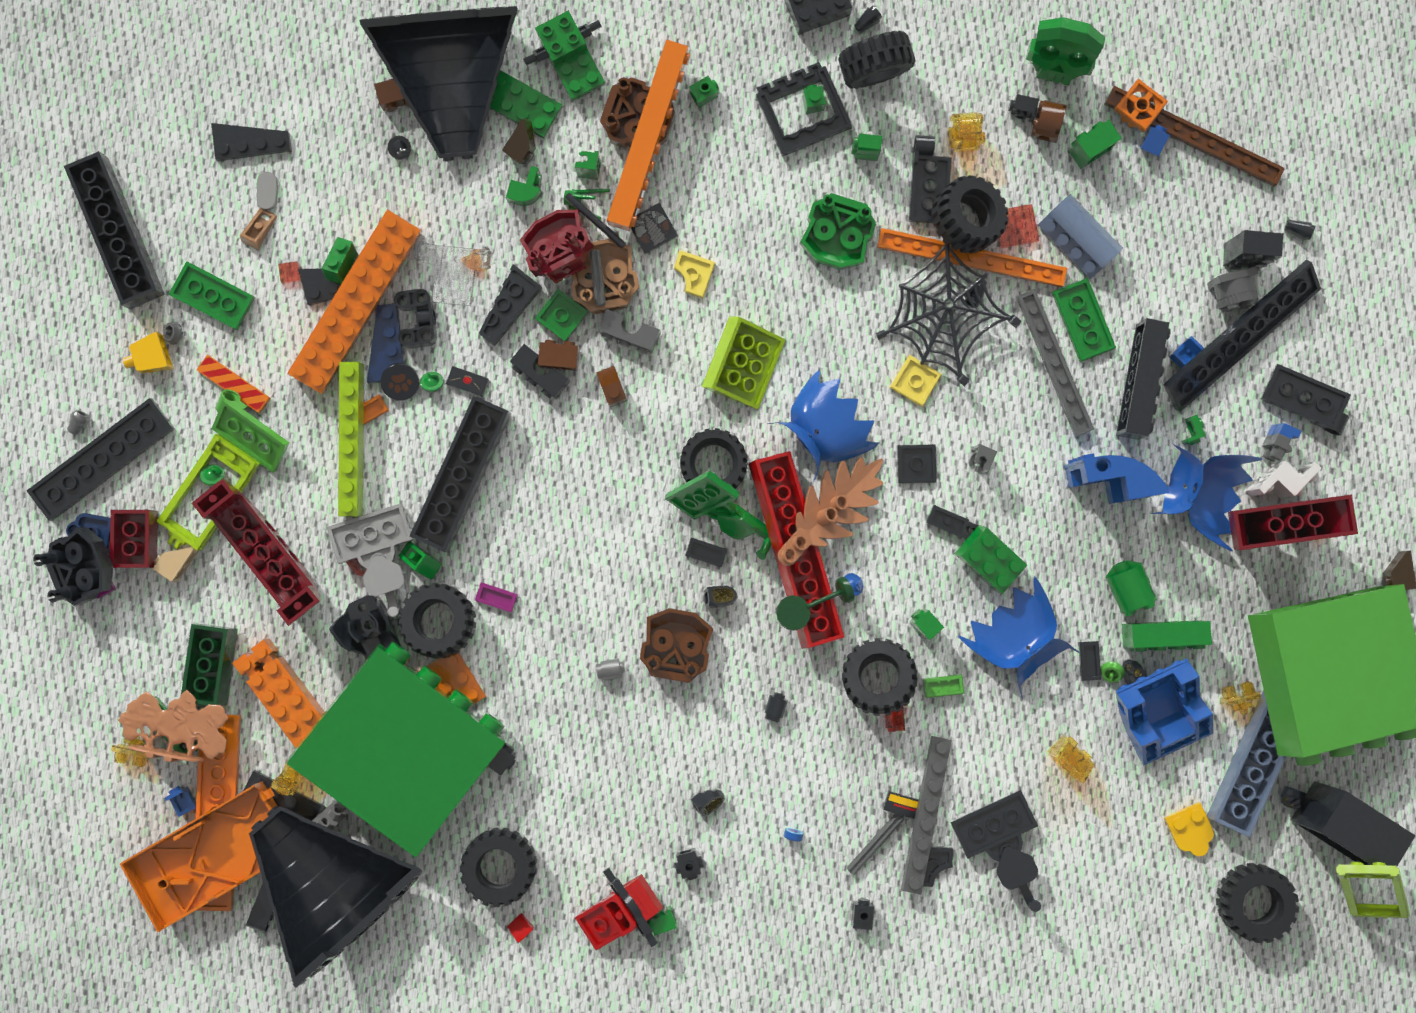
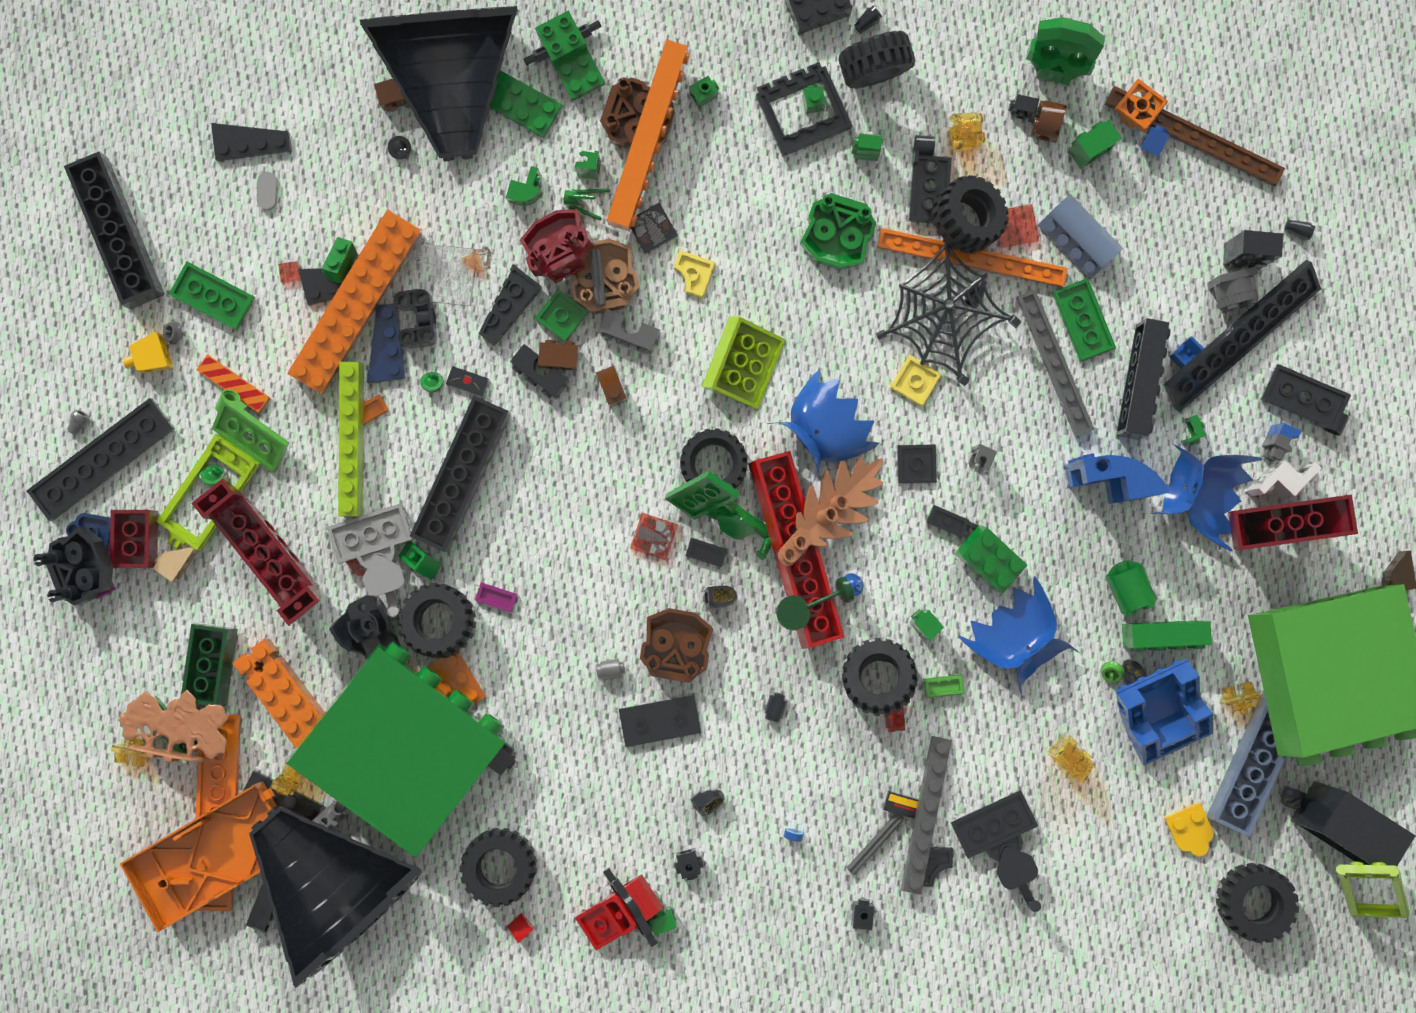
blue bracket [164,786,196,817] -> none
medium nougat slope [240,207,277,250] -> none
black tile [381,363,419,401] -> none
dark brown slope [502,118,536,164] -> none
black bar [565,192,626,249] -> none
black tile [1078,641,1101,681] -> none
none -> black plate [619,695,701,747]
none -> tile [630,512,678,561]

